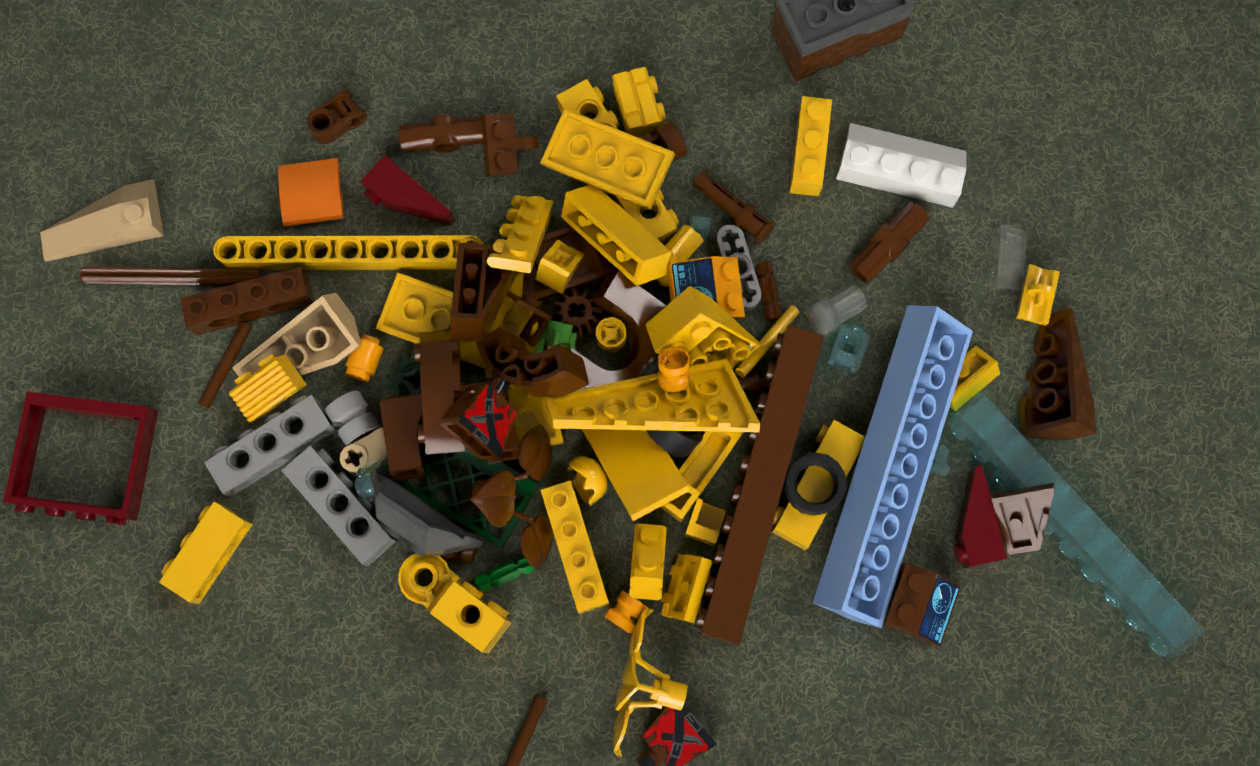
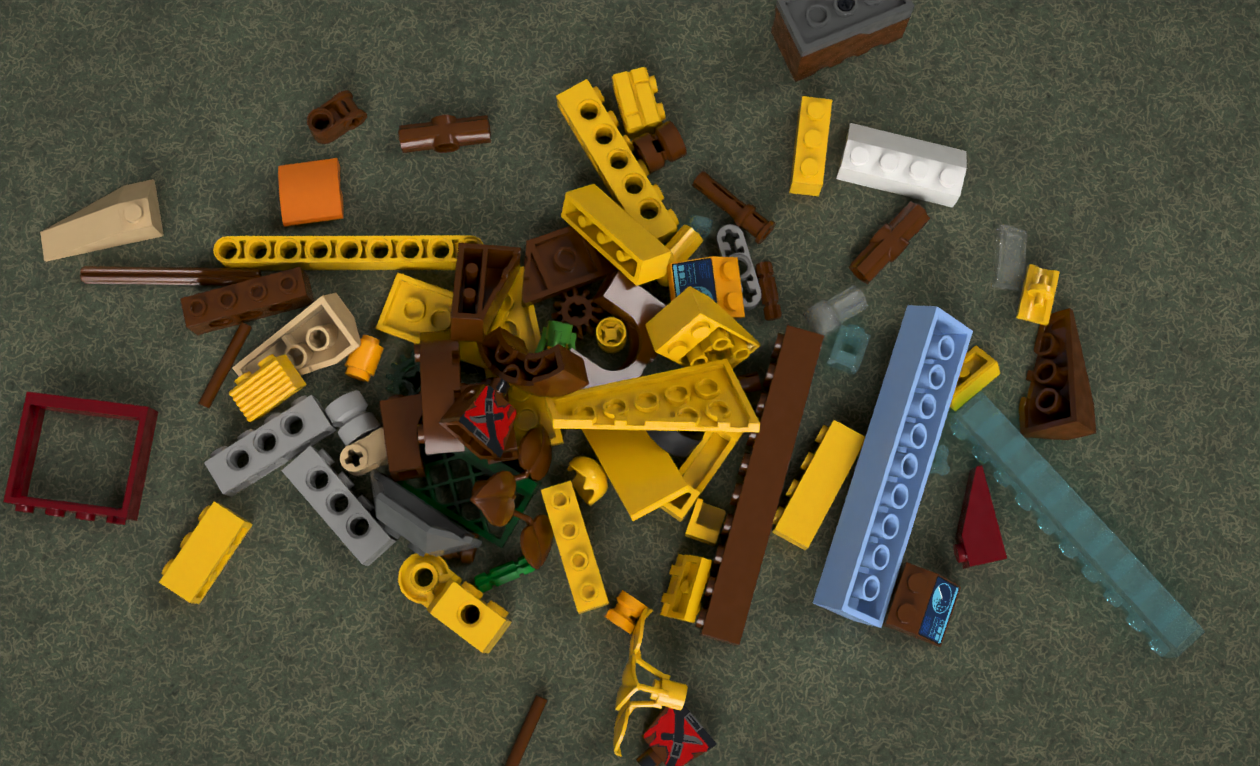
clear light blue plate [355,468,374,502] -> none
dark red slope [360,156,455,225] -> none
reddish brown plate [481,113,538,176] -> none
yellow hinge [487,195,554,273] -> none
reddish brown bracket [506,291,552,347] -> none
yellow slope [535,240,584,294] -> none
yellow tile [540,108,675,210] -> none
yellow brick [629,524,667,600] -> none
light orange wheel [657,347,690,392] -> none
yellow bar [735,305,799,378] -> none
black tyre [783,453,847,516] -> none
wing [991,483,1055,555] -> none

